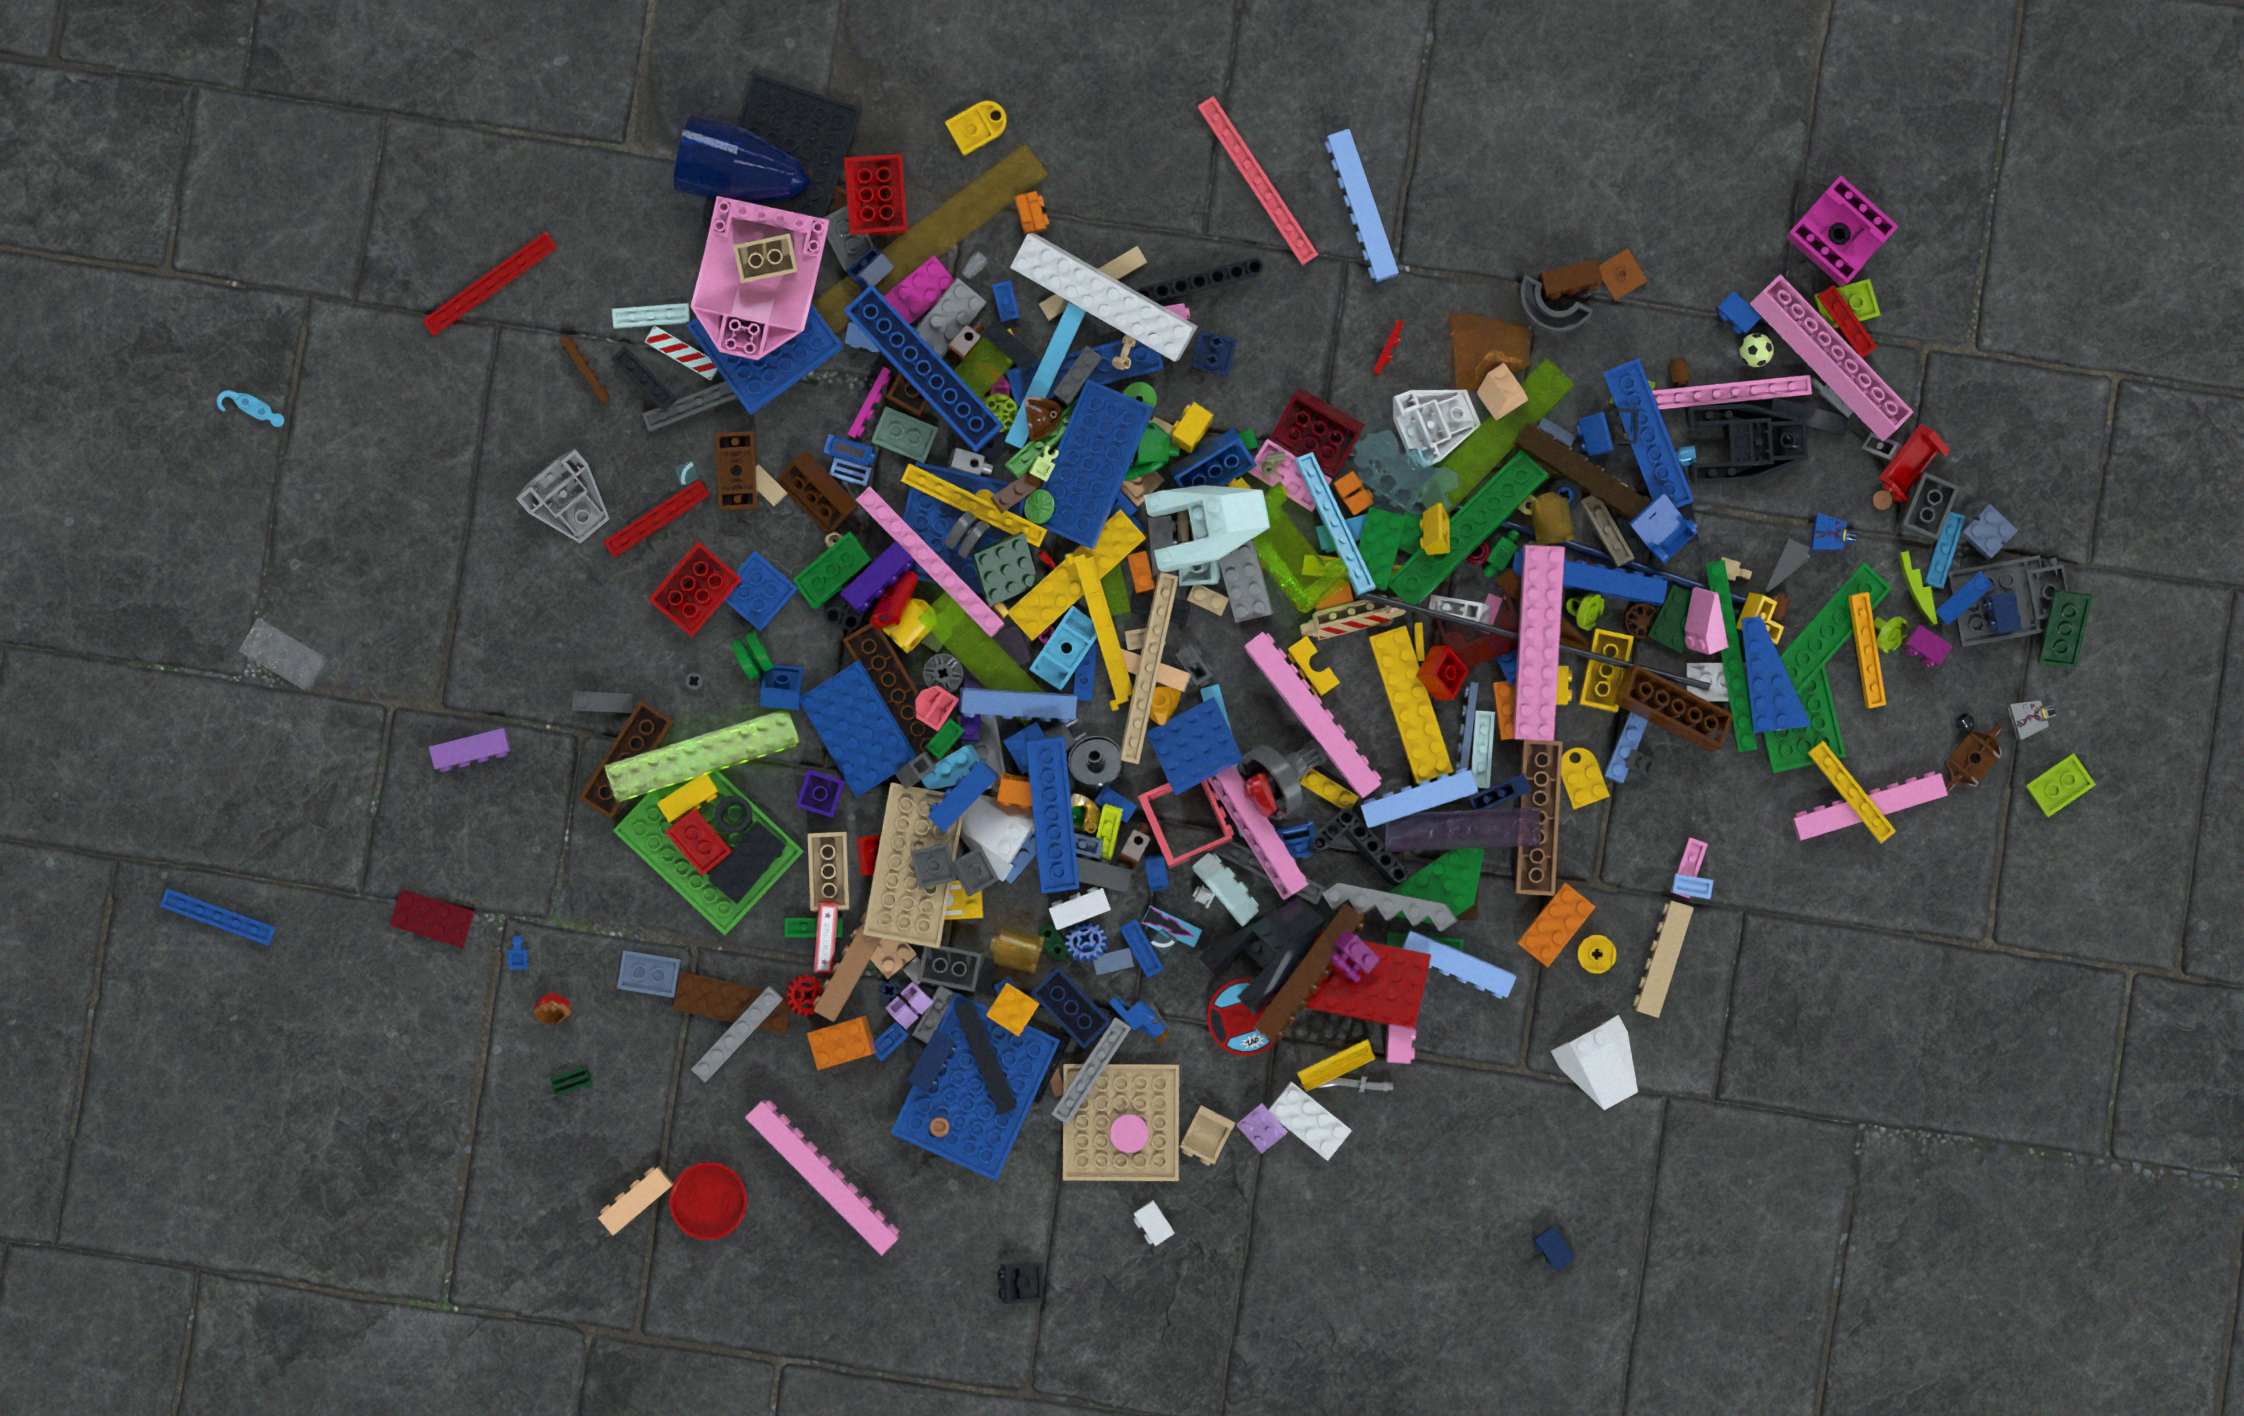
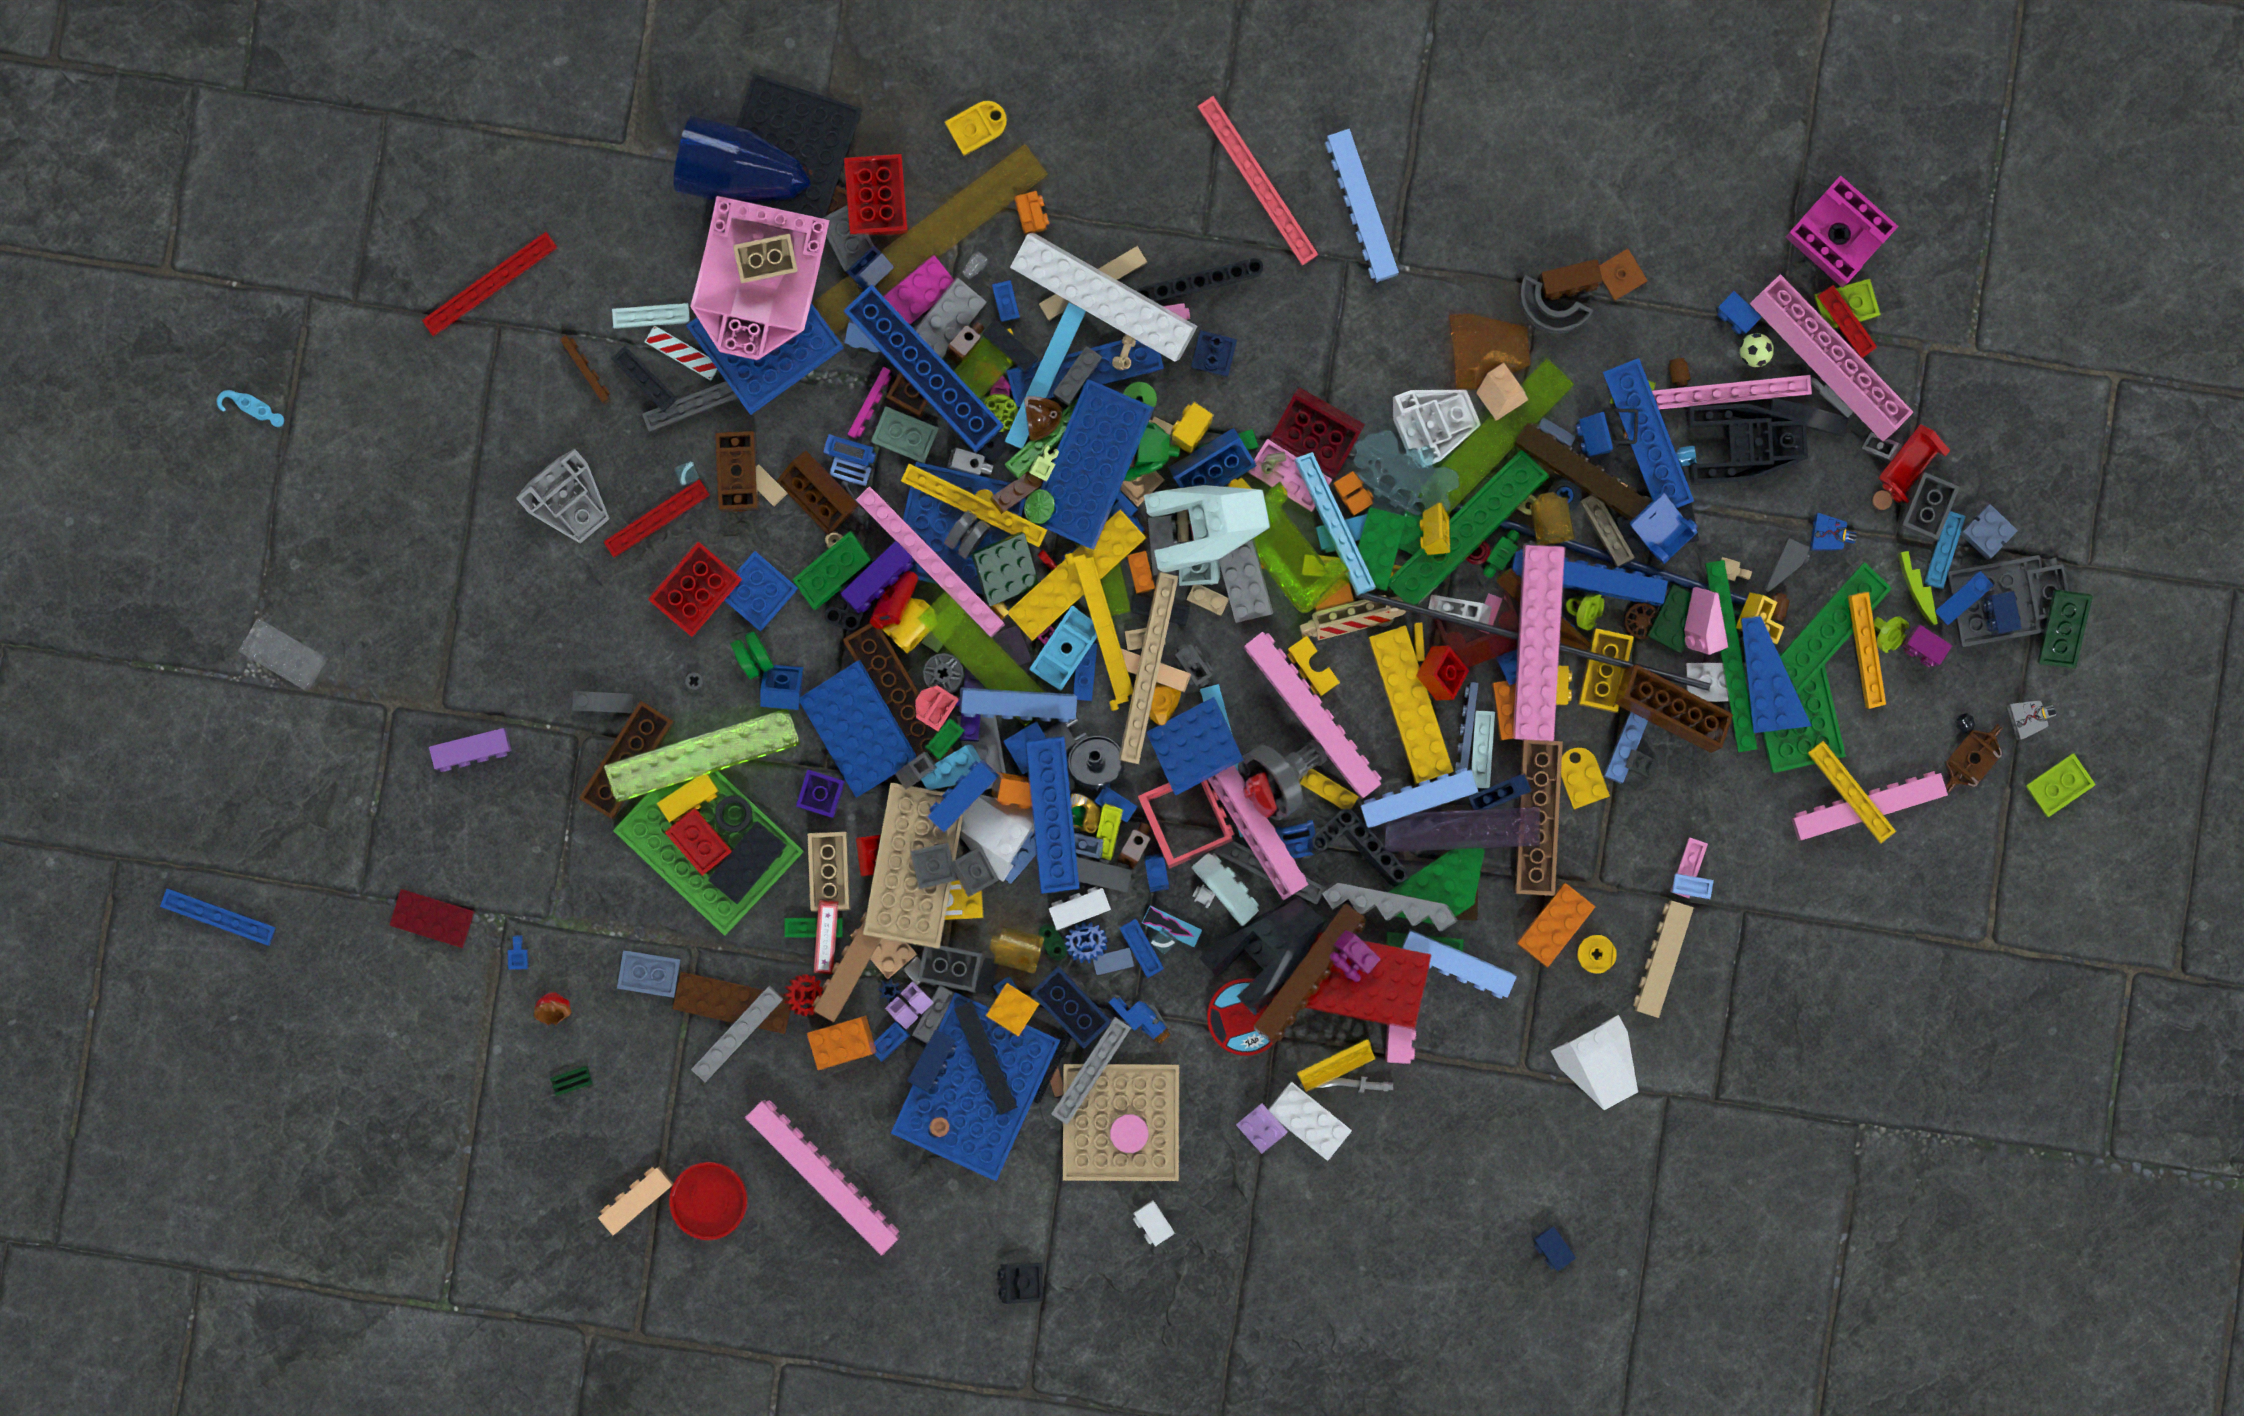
tan panel [1180,1105,1235,1166] -> none
red plate [1373,320,1404,376] -> none

